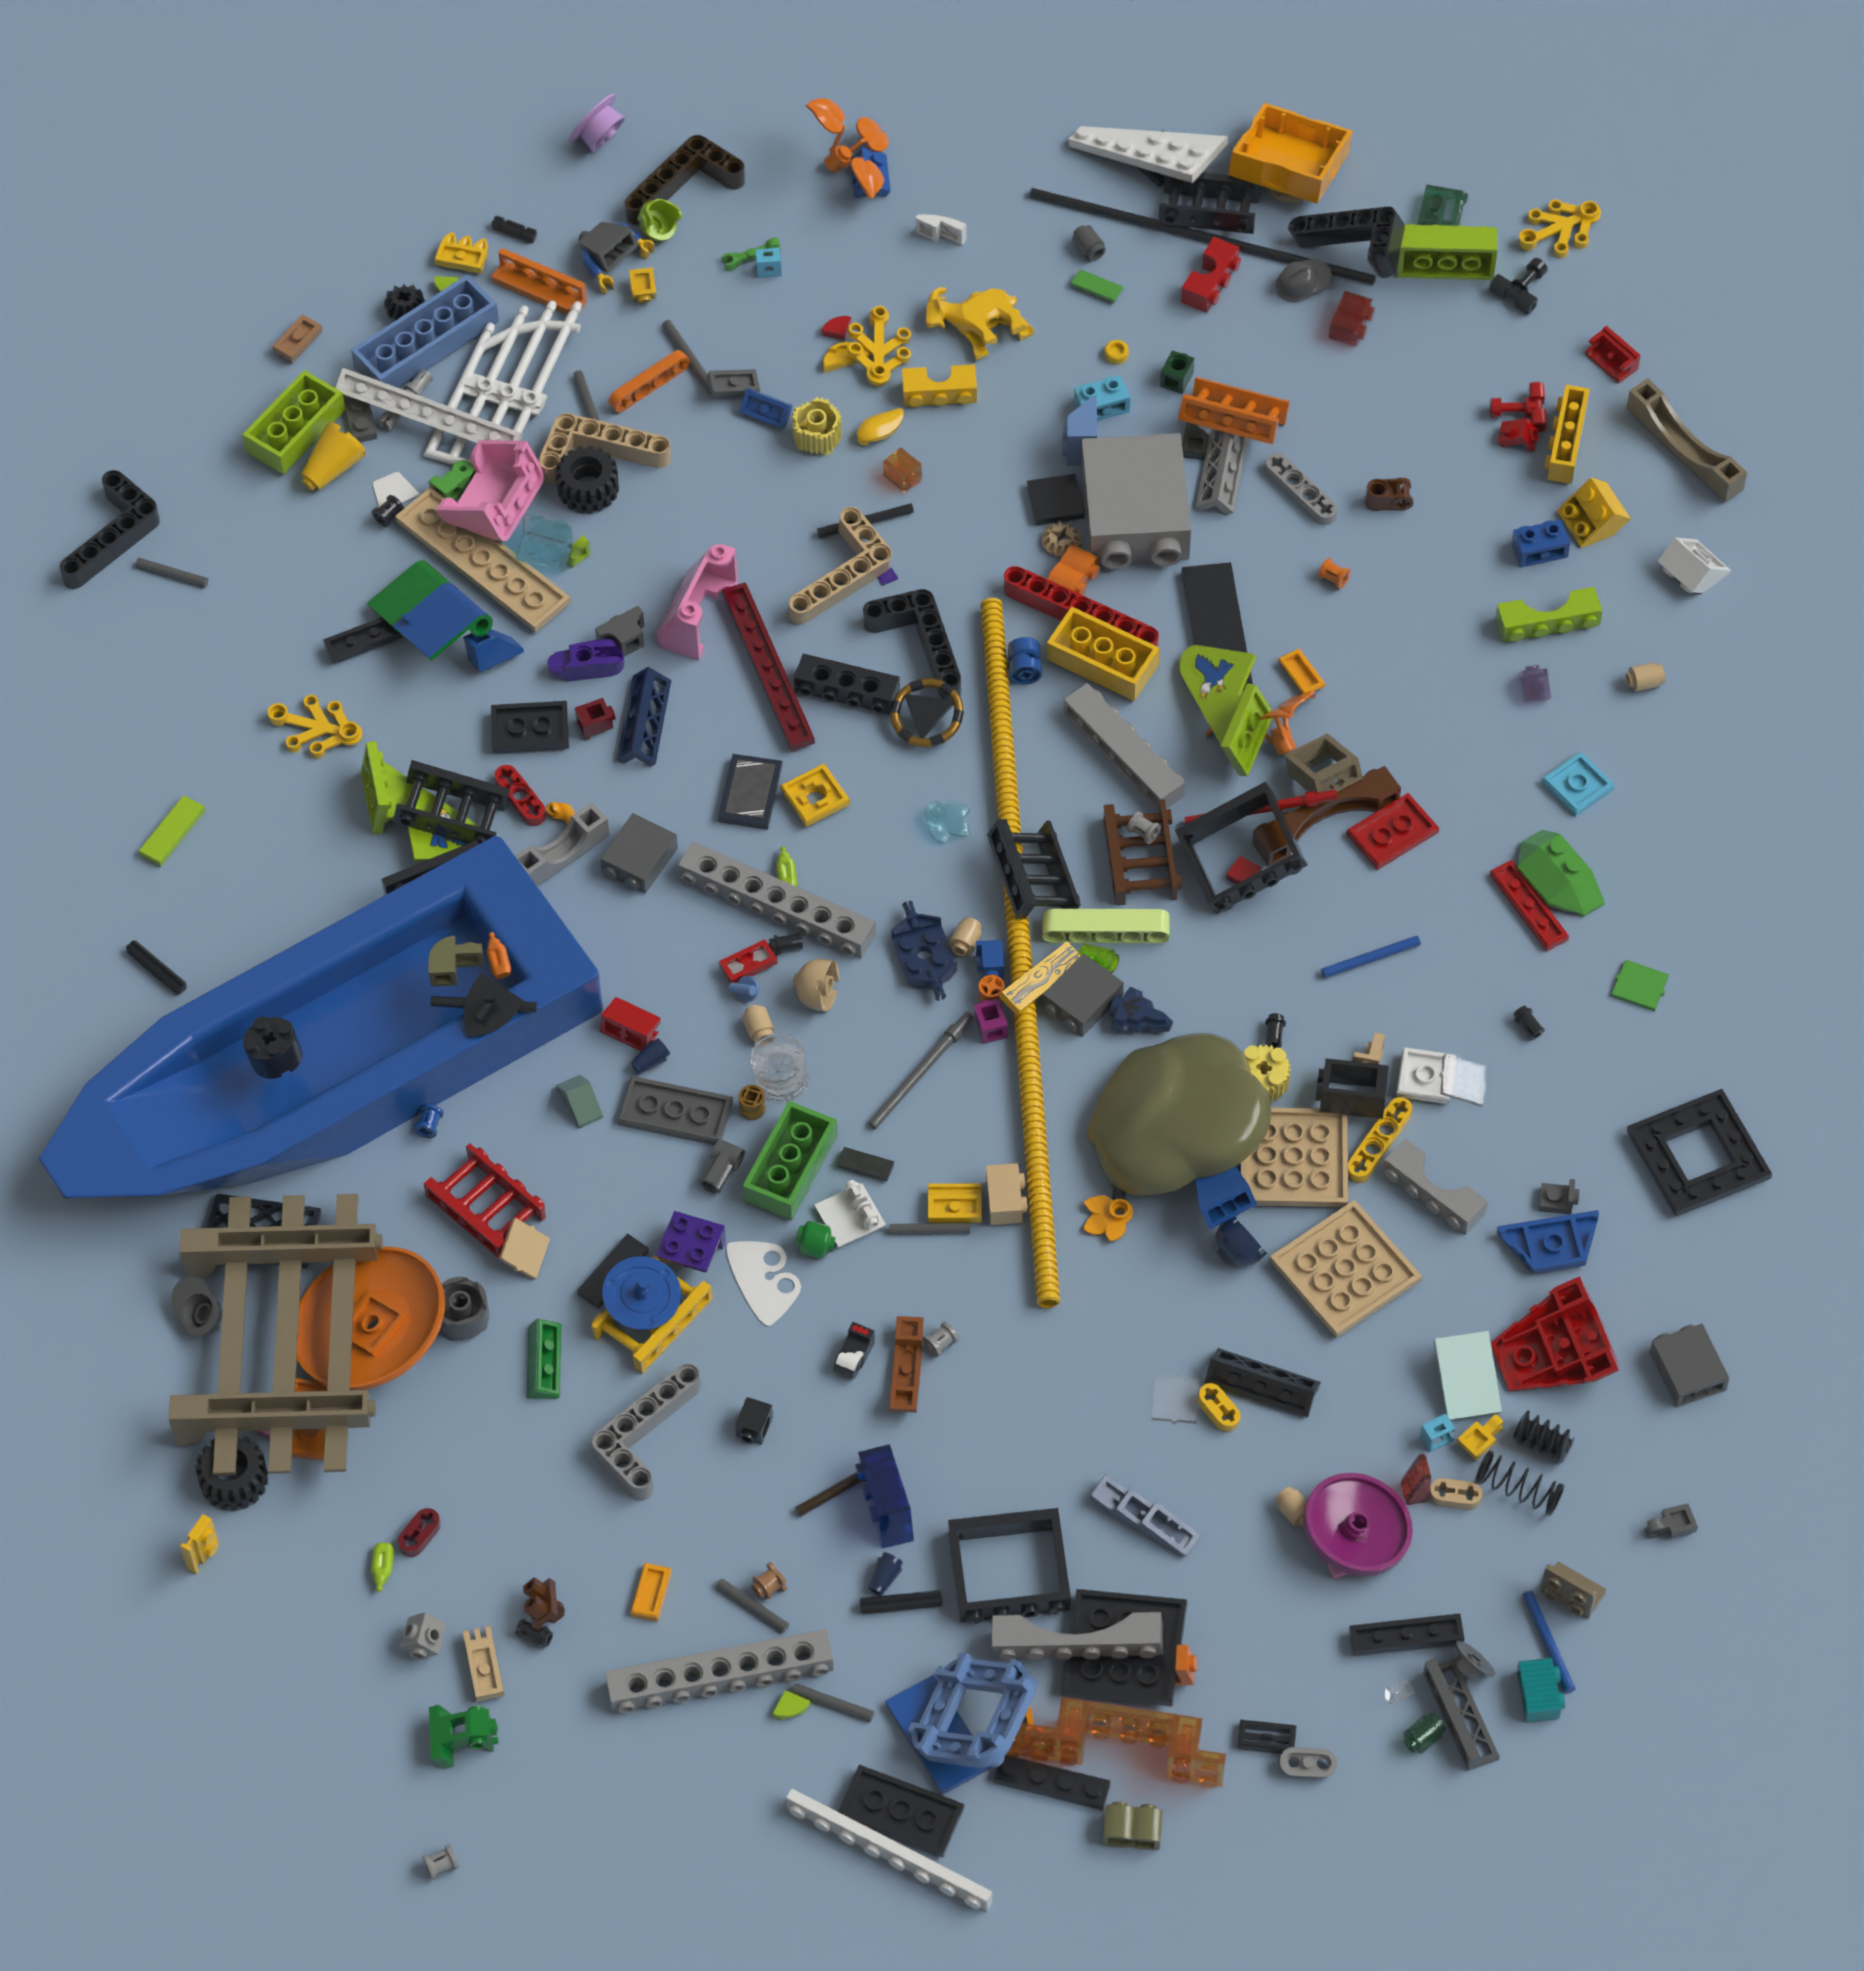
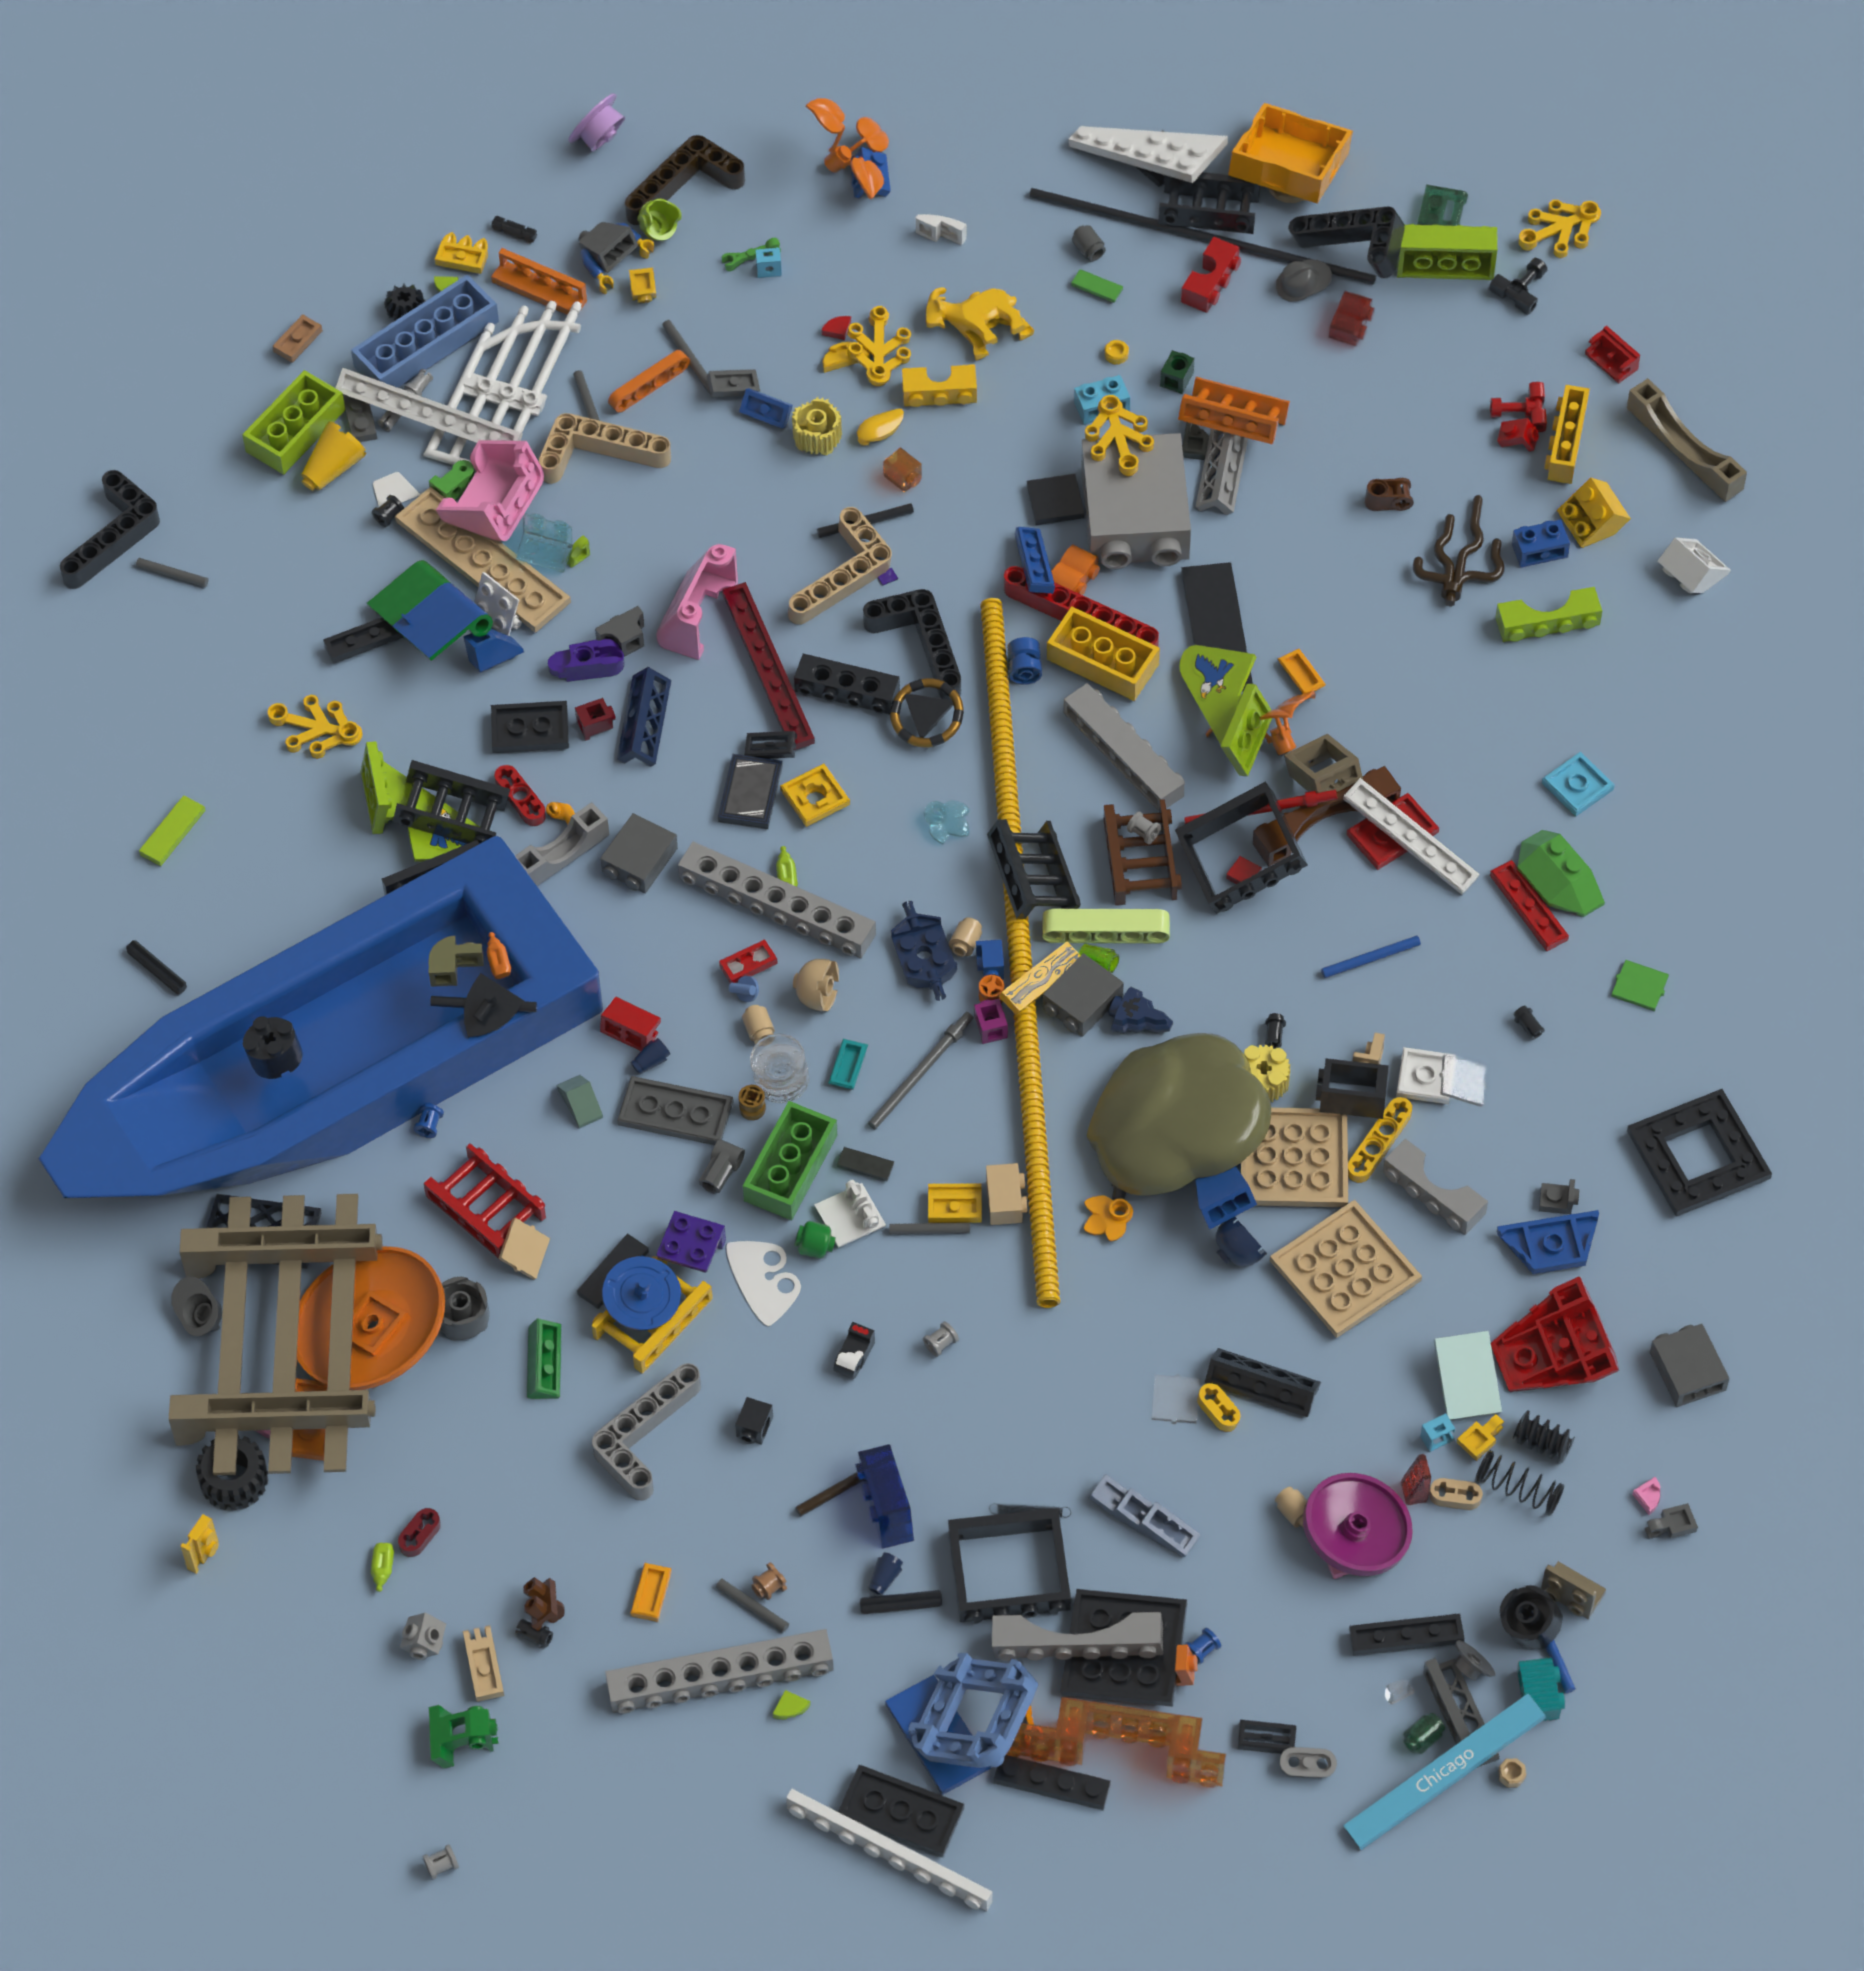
black tyre [556,446,619,513] -> none
black pin [769,933,803,956] -> none
dark grey bar [792,1683,874,1722] -> none
dark orange slope [889,1316,924,1413] -> none
tan gear [1042,521,1081,556] -> none
medium blue slope [1062,396,1097,466] -> none
olive brick [1102,1801,1163,1850] -> none
light grey beam [1265,453,1337,525] -> none
orange bush [1318,558,1351,589] -> none
clear purple bracket [1519,665,1551,702] -> none
tan brick [1626,662,1665,692] -> none
none -> white hinge [474,572,522,636]
none -> black tile [744,731,797,759]
none -> teal tile [828,1039,868,1090]
none -> black piece [989,1503,1071,1518]
none -> blue tile [1014,527,1055,594]
none -> yellow plant [1085,395,1154,476]
none -> blue bush [1185,1627,1222,1665]
none -> white tile [1343,778,1480,895]
none -> medium azure tile [1343,1694,1546,1850]
none -> dark brown plant [1413,495,1505,607]
none -> tan tile [1498,1758,1526,1788]
none -> black brick [1500,1585,1563,1649]
none -> bright pink tile [1632,1477,1660,1515]

